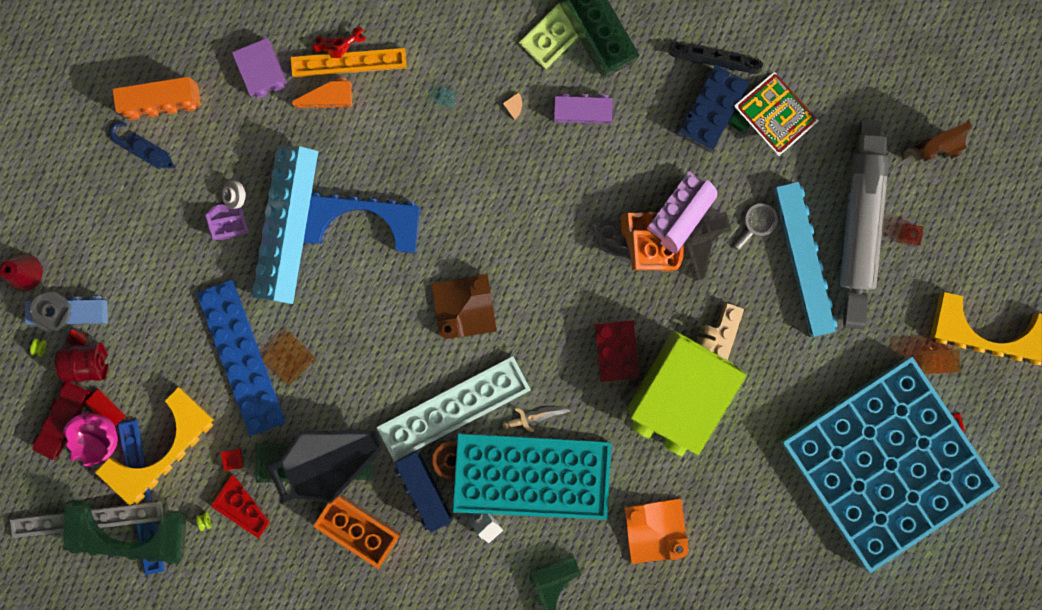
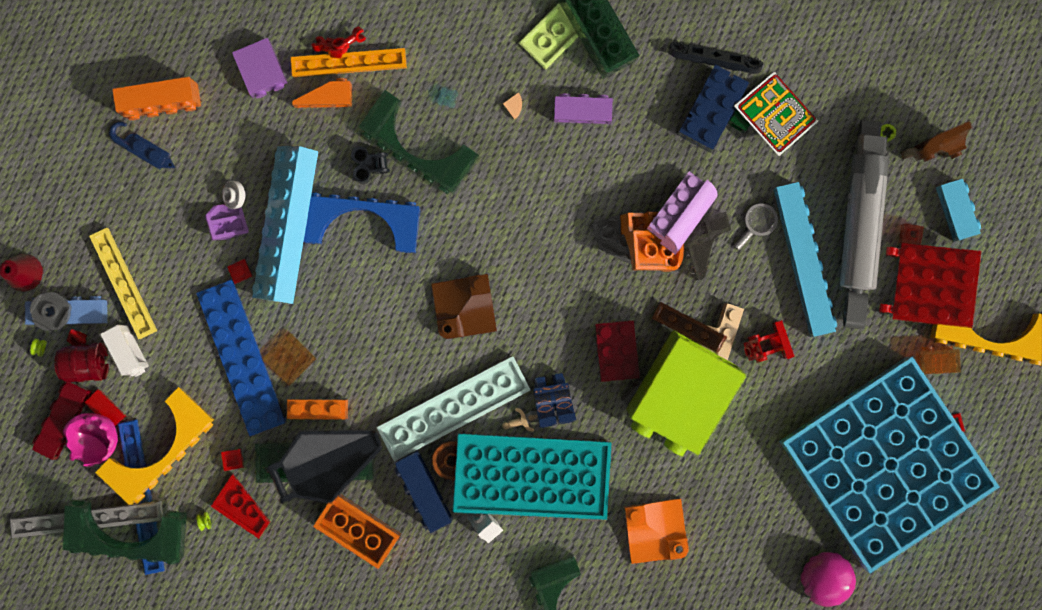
none -> light yellow plate [89,228,157,339]
none -> white window [101,325,149,377]
none -> red plate [227,259,253,284]
none -> orange brick [287,399,348,420]
none -> black piece [351,146,390,184]
none -> clear green arch [359,90,480,195]
none -> dark blue hips [533,373,577,428]
none -> reddish brown plate [652,302,727,354]
none -> red tile [743,320,795,363]
none -> dark pink piece [801,552,856,607]
none -> red plate [879,243,982,329]
none -> lime bush [880,124,896,142]
none -> medium azure brick [936,179,981,242]

